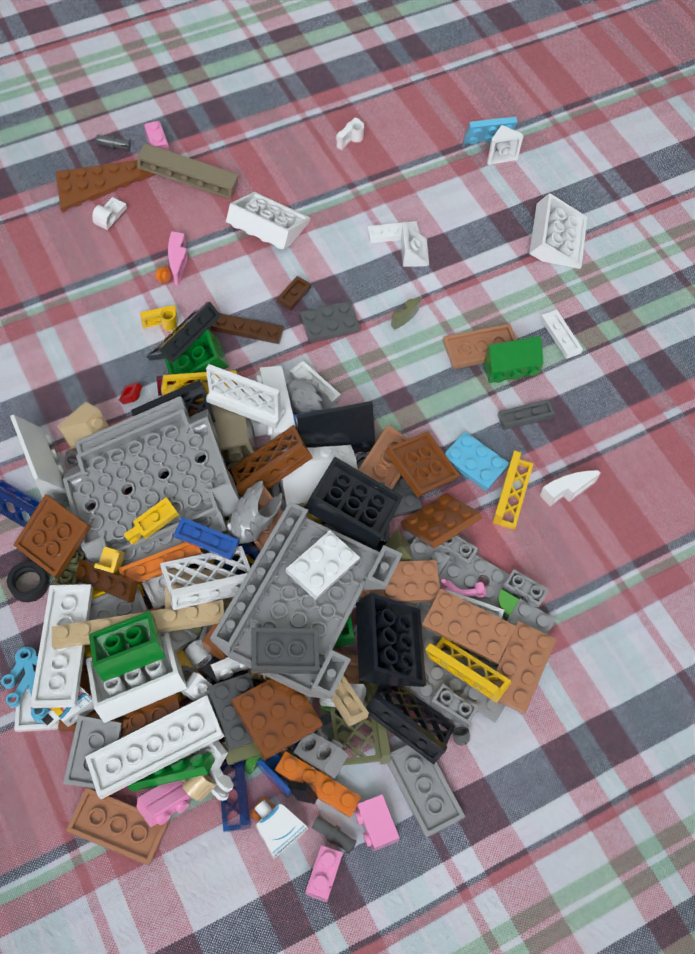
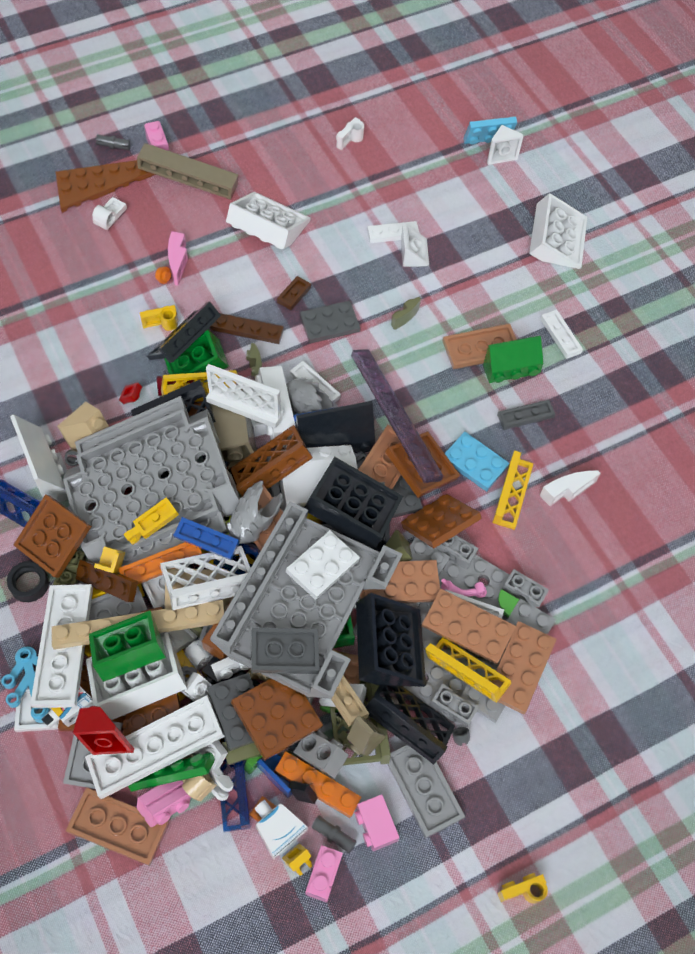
none -> red slope [73,706,134,755]
none -> olive slope [246,343,262,377]
none -> yellow tile [282,843,312,876]
none -> dark tan slope [347,715,386,756]
none -> clear purple plate [351,349,443,483]
none -> yellow plate [497,873,548,904]

